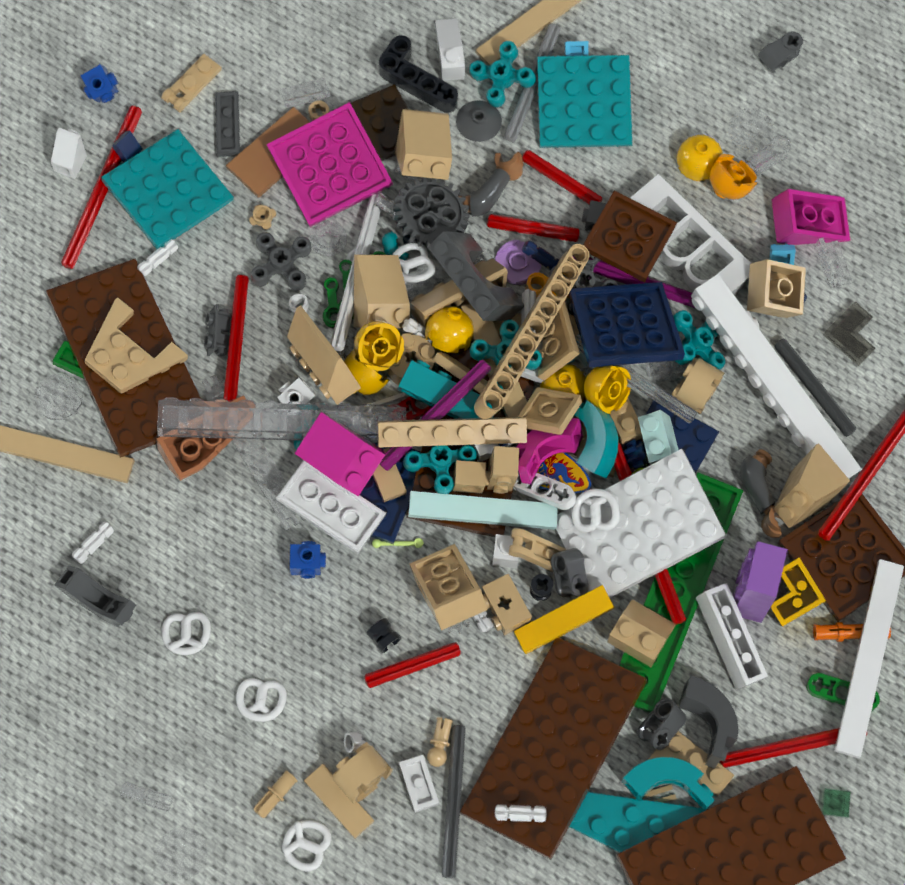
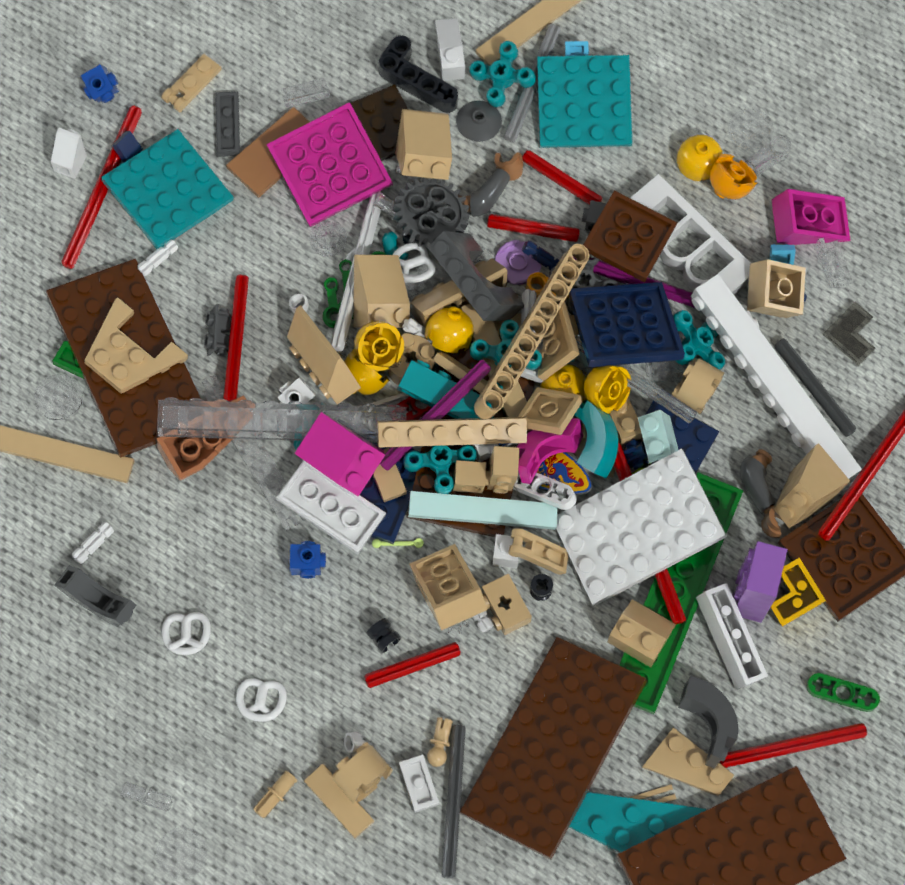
tan plate [249,205,276,230] -> none
dark grey gear [251,232,312,291] -> none
white piece [282,820,331,871] -> none
tan bush [309,101,329,121] -> none
white axle [495,805,547,822] -> none
yellow tile [514,585,615,654] -> none
dark grey piece [551,548,589,597] -> none
white piece [572,489,620,532] -> none
teal arch [622,757,715,811] -> none
dark grey piece [638,698,686,750] -> none
dark grey piece [758,31,803,73] -> none
orange pin [813,622,891,642] -> none
clear green tile [822,789,851,818] -> none
white tile [834,559,904,758] -> none

